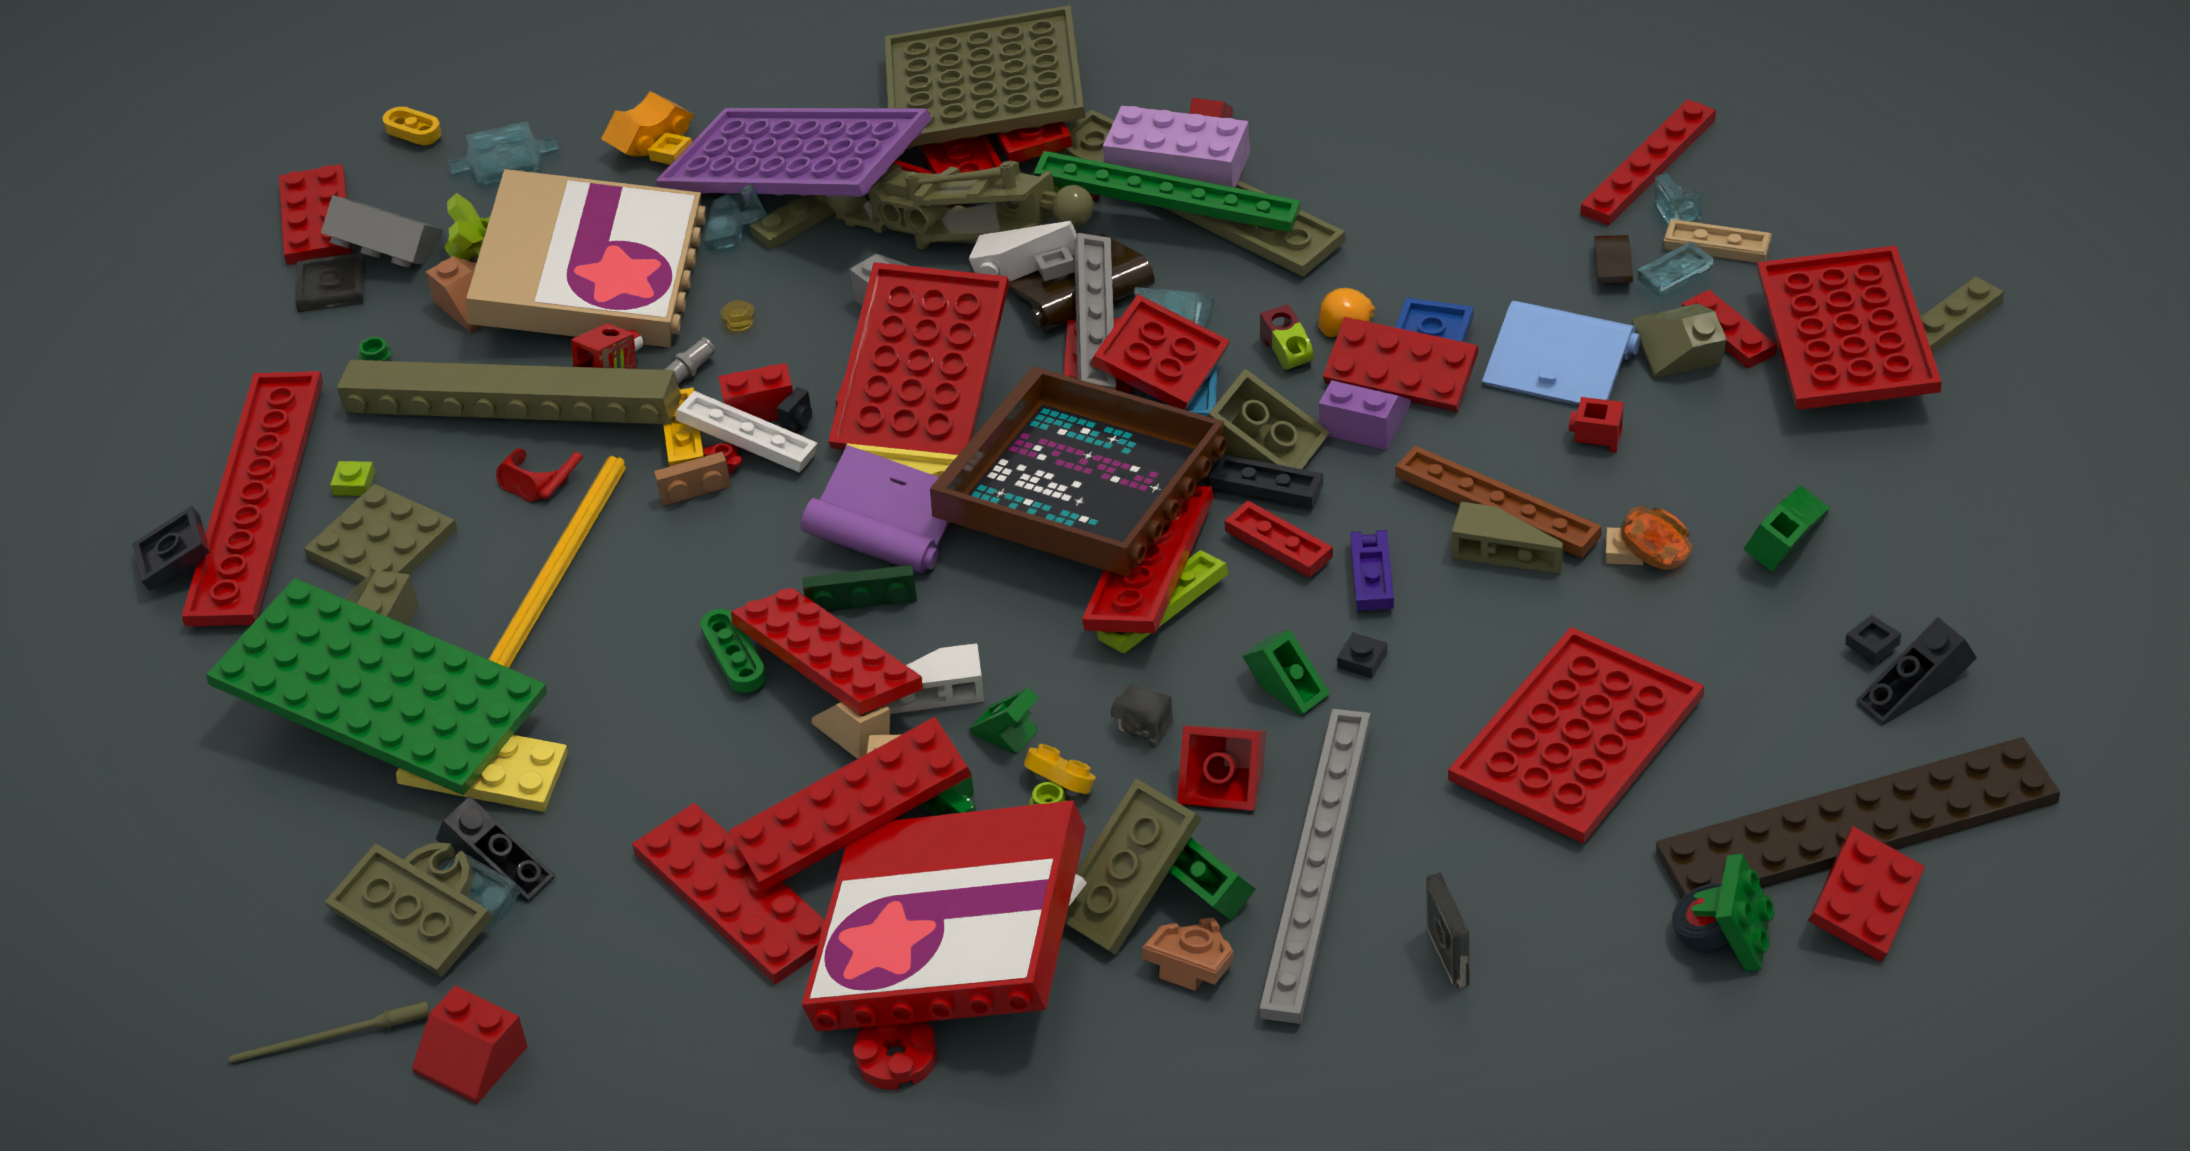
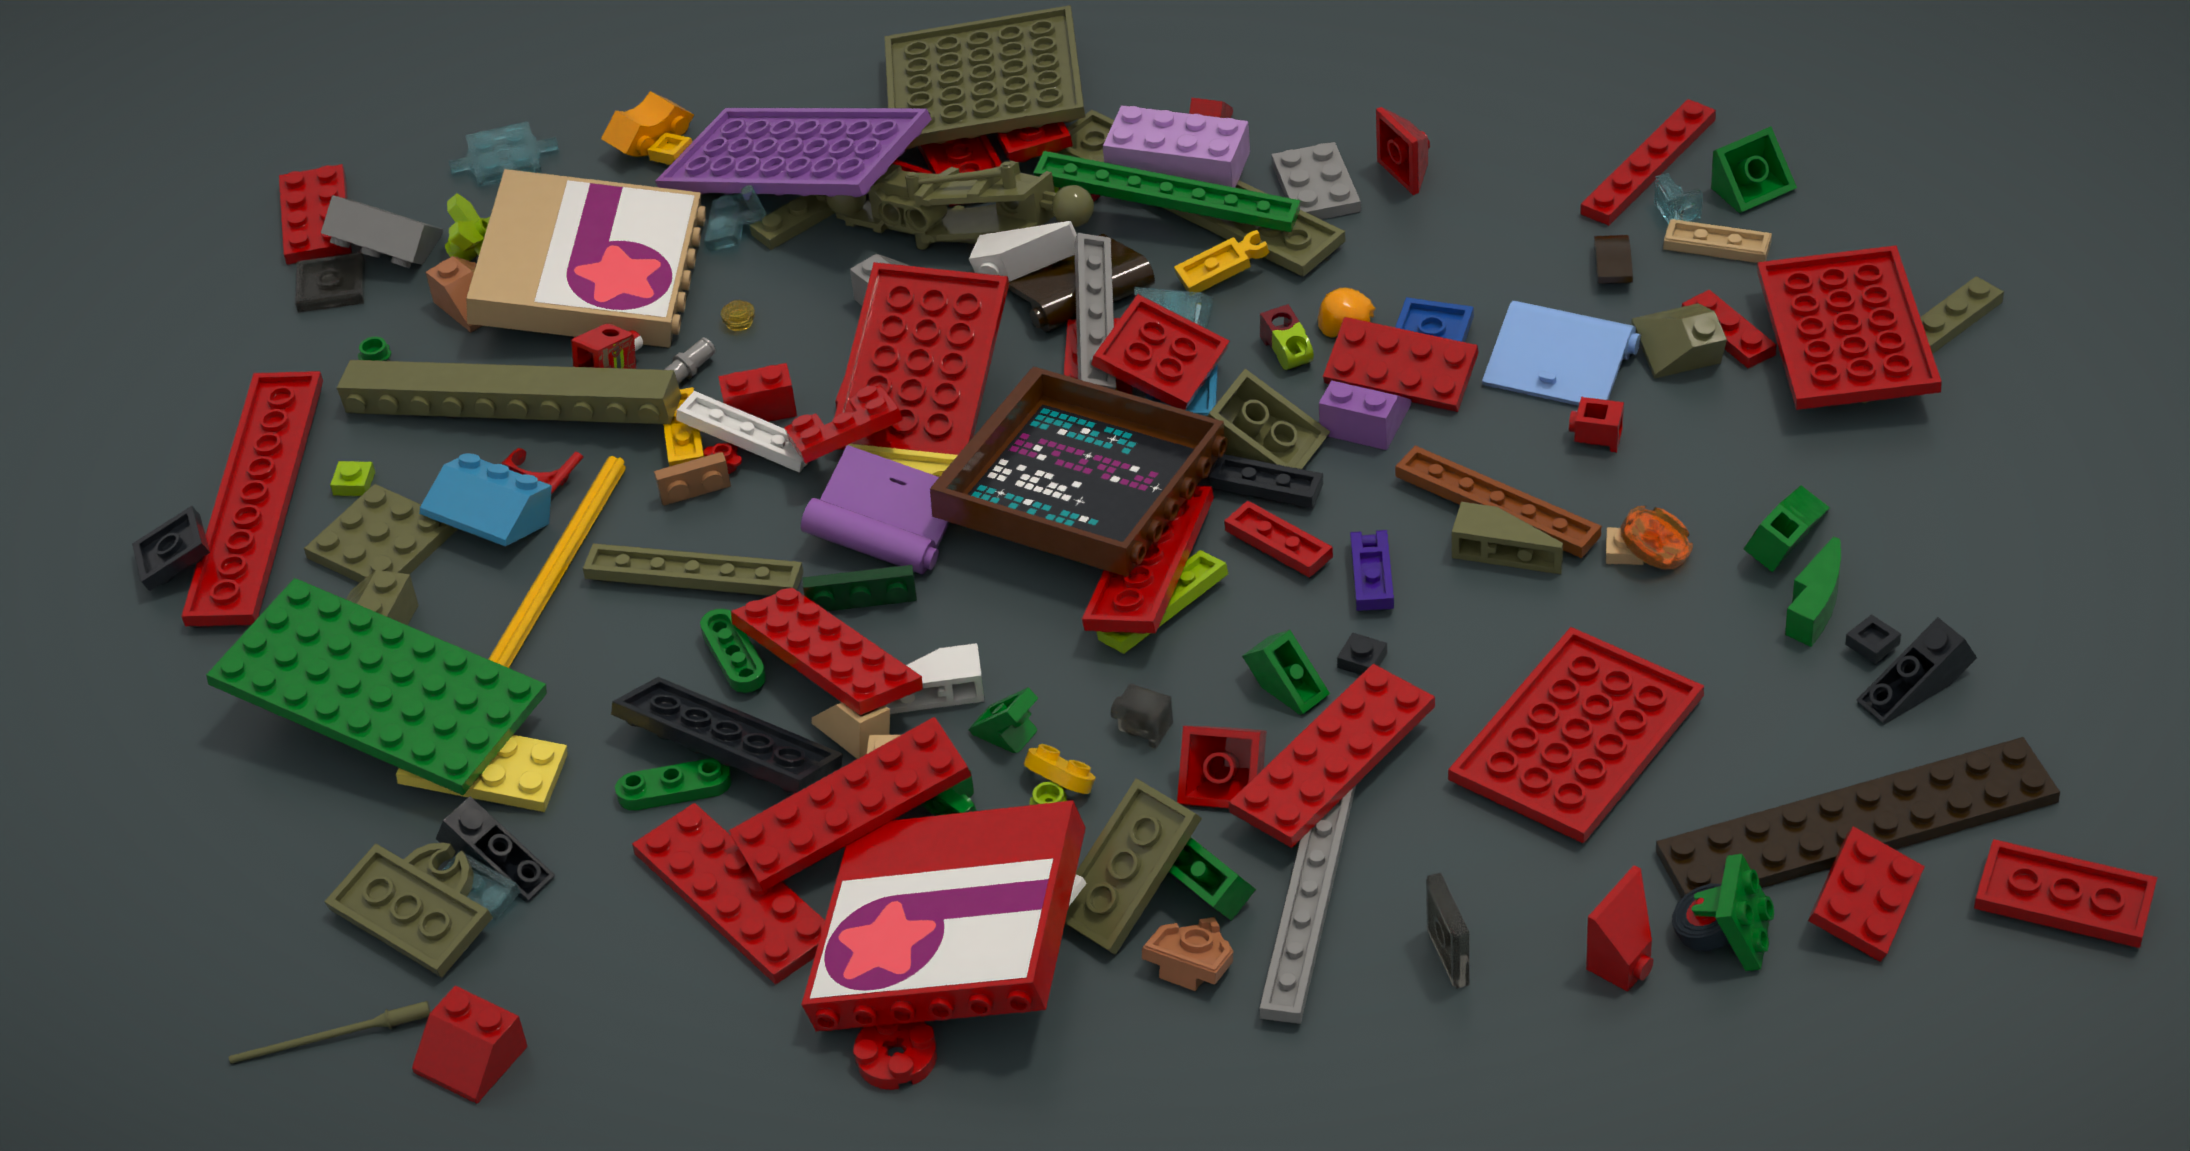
yellow plate [383,107,442,146] -> none
black plate [777,387,813,434] -> none
light grey plate [1034,246,1075,281] -> none
clear light blue plate [1637,241,1713,297] -> none
none -> dark azure slope [419,453,552,546]
none -> olive plate [583,543,804,596]
none -> black plate [611,677,843,793]
none -> green plate [615,758,732,811]
none -> red plate [784,385,903,464]
none -> yellow plate [1174,230,1269,297]
none -> red plate [1229,664,1435,848]
none -> light grey plate [1271,142,1361,220]
none -> red slope [1376,107,1430,195]
none -> red slope [1586,865,1654,992]
none -> green slope [1711,126,1797,213]
none -> green slope [1785,536,1841,647]
none -> red plate [1974,839,2158,948]

